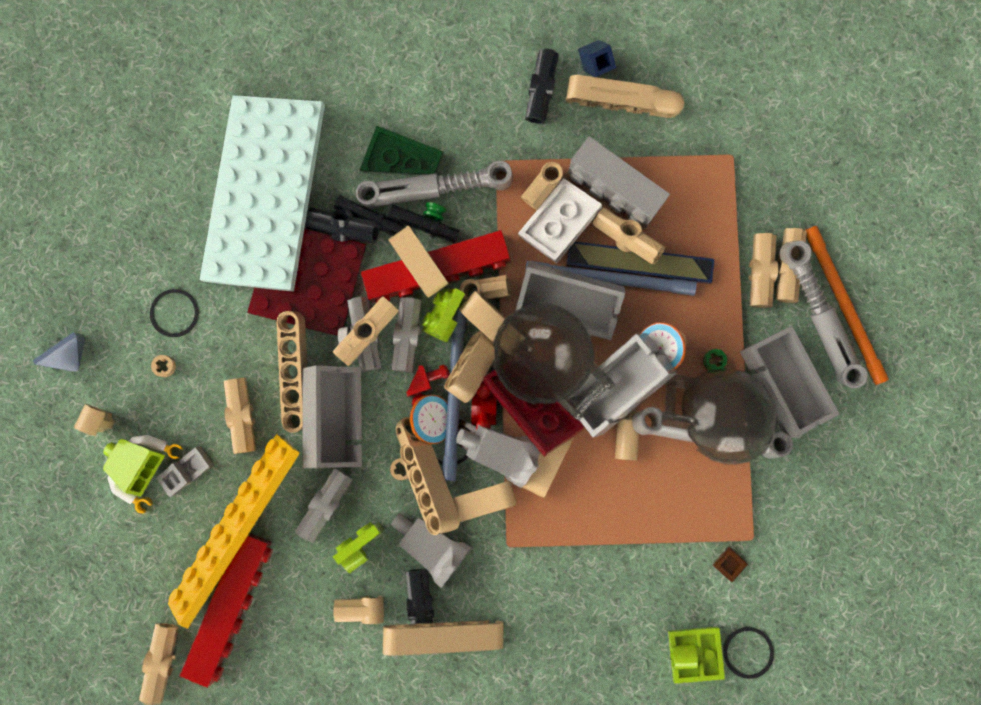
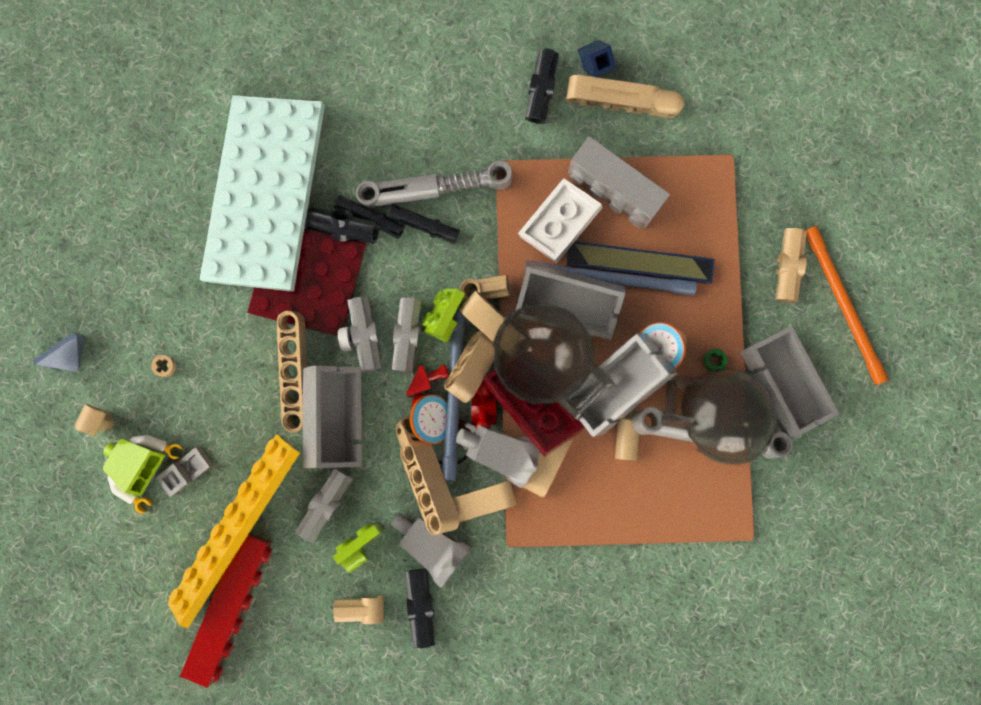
tan piece [139,623,179,705] -> none
black piece [150,289,199,337] -> none
tan piece [224,378,256,454] -> none
tan piece [333,296,399,366] -> none
dark green wing [359,125,444,175] -> none
red brick [361,230,511,303] -> none
tan beam [383,621,504,656] -> none
tan beam [388,225,448,298] -> none
tan bush [390,458,408,480] -> none
green bush [423,202,447,221] -> none
tan piece [521,162,563,210] -> none
tan piece [593,208,665,264] -> none
lime plate [668,626,725,684] -> none
reddish brown tile [712,547,748,583] -> none
black piece [723,627,774,679] -> none
tan piece [749,233,778,308] -> none
light grey piece [780,240,868,389] -> none

